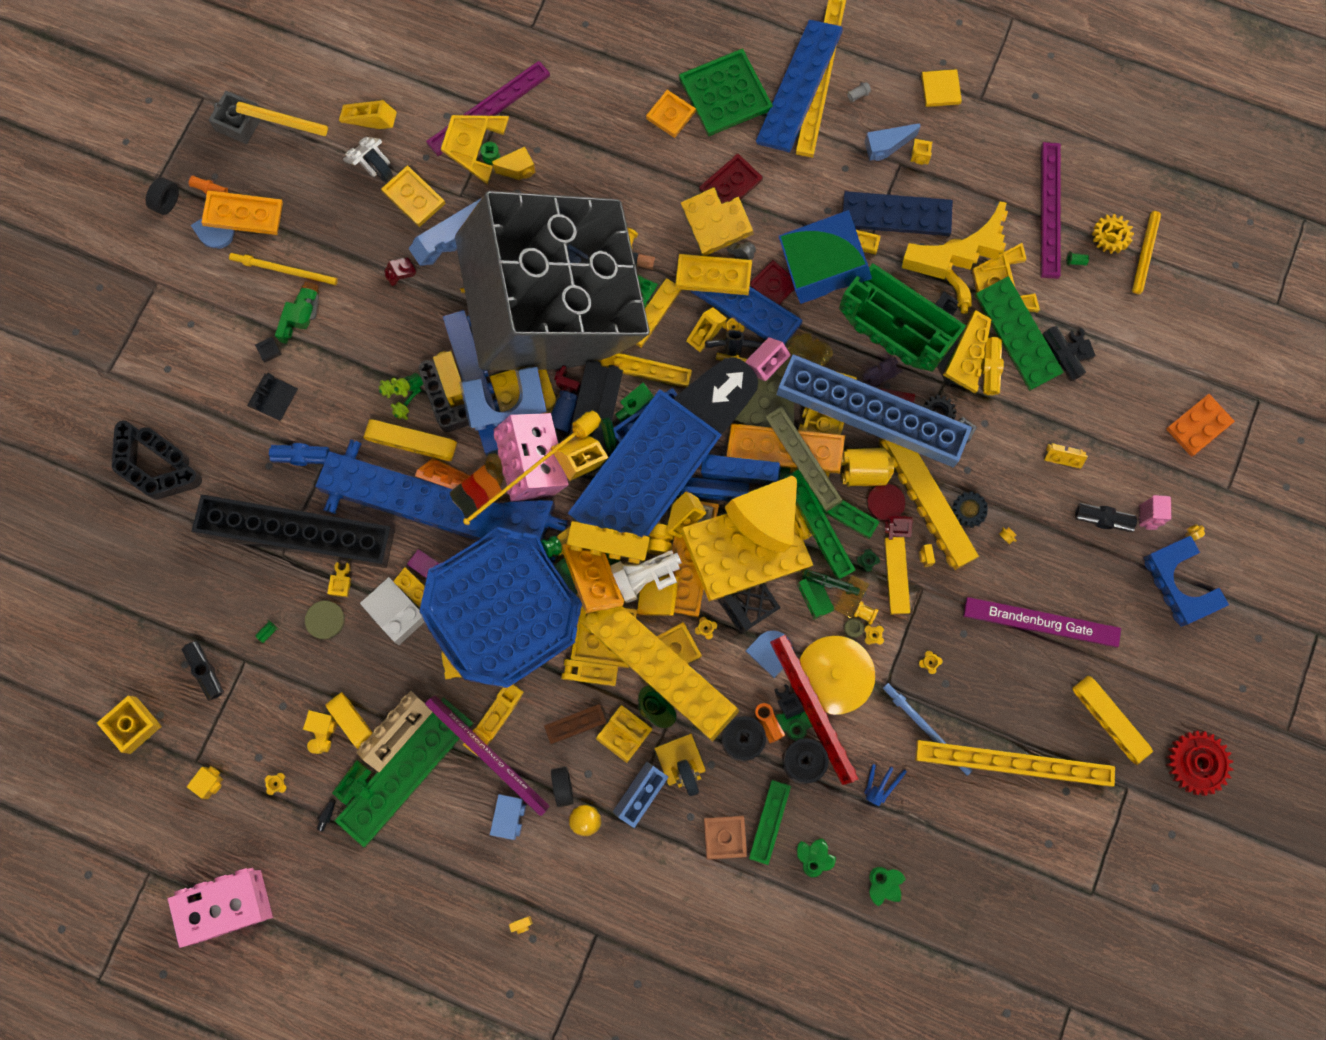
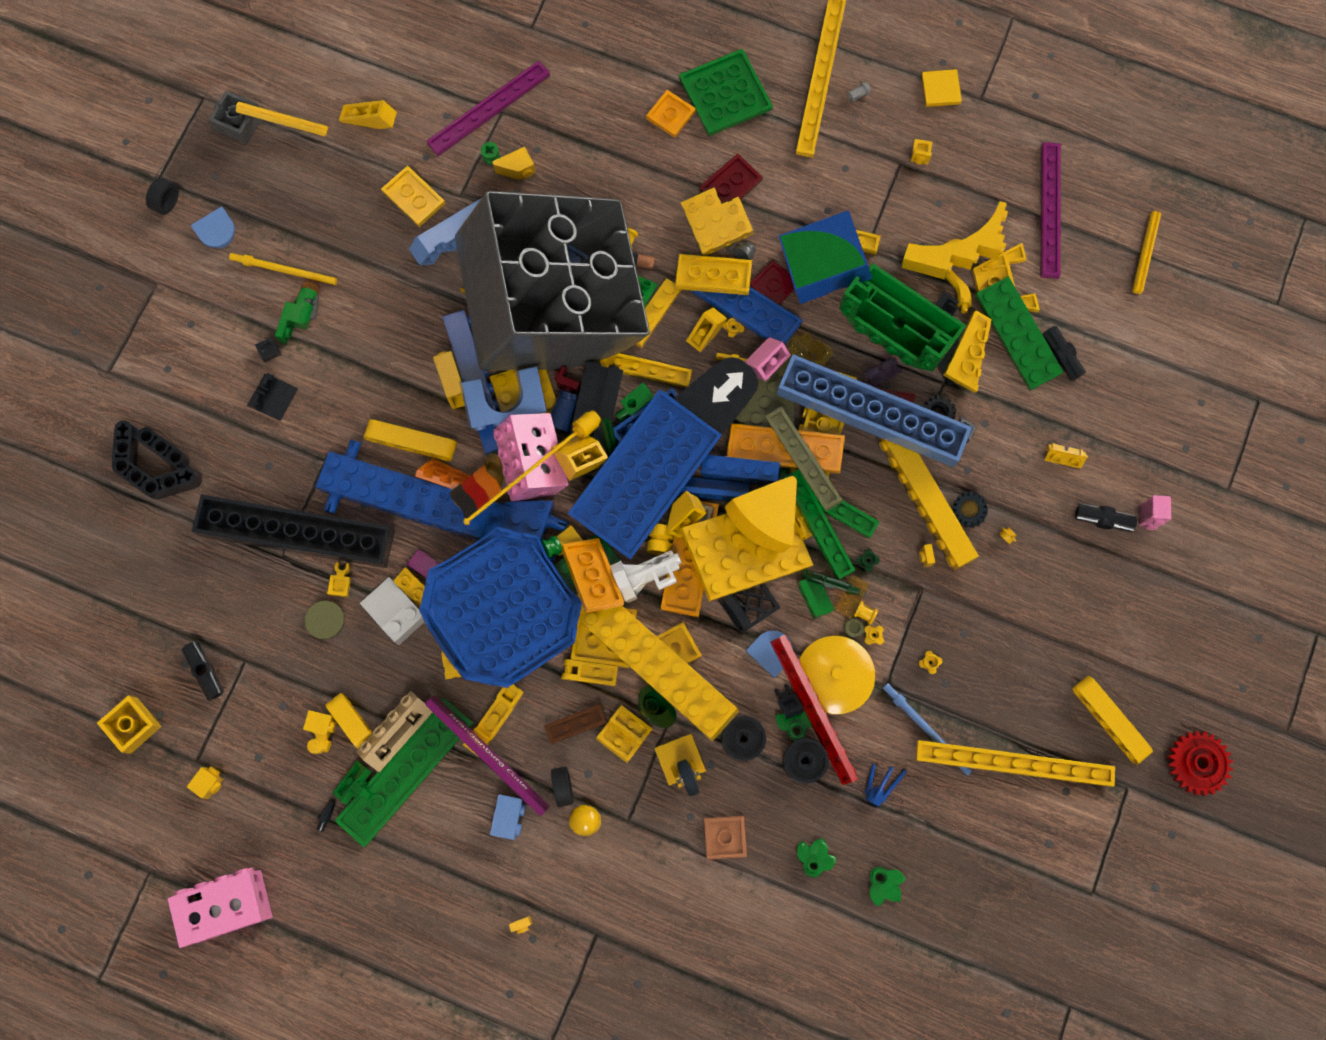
orange pin [189,175,228,194] -> none
light orange plate [201,190,283,235] -> none
green piece [255,620,279,643] -> none
yellow plate [265,773,287,795] -> none
blue piece [269,443,330,466] -> none
white plate [343,136,393,182] -> none
lime plant [378,373,424,420] -> none
dark red bracket [384,257,416,286] -> none
black beam [419,360,469,432] -> none
yellow wing [441,115,509,185] -> none
yellow wedge [567,521,650,564] -> none
medium blue brick [613,762,668,828] -> none
yellow tile [637,576,678,616] -> none
yellow plate [695,617,717,640] -> none
black piece [705,330,763,356] -> none
green plate [749,780,791,865] -> none
orange piece [754,703,785,744] -> none
blue plate [756,20,843,153] -> none
yellow cylinder [841,448,894,487] -> none
dark blue plate [843,191,953,236] -> none
medium blue slope [865,123,921,161] -> none
dark red tile [867,484,906,522] -> none
dark red bracket [884,516,913,540] -> none
yellow tile [884,537,910,615] -> none
magenta tile [963,597,1121,648] -> none
yellow piece [981,337,1004,396] -> none
green piece [1066,251,1089,266] -> none
black plate [1068,328,1096,362] -> none
yellow gear [1092,214,1134,254] -> none
blue arch [1144,536,1229,627] -> none
orange plate [1166,394,1235,457] -> none
yellow plate [1185,524,1205,541] -> none

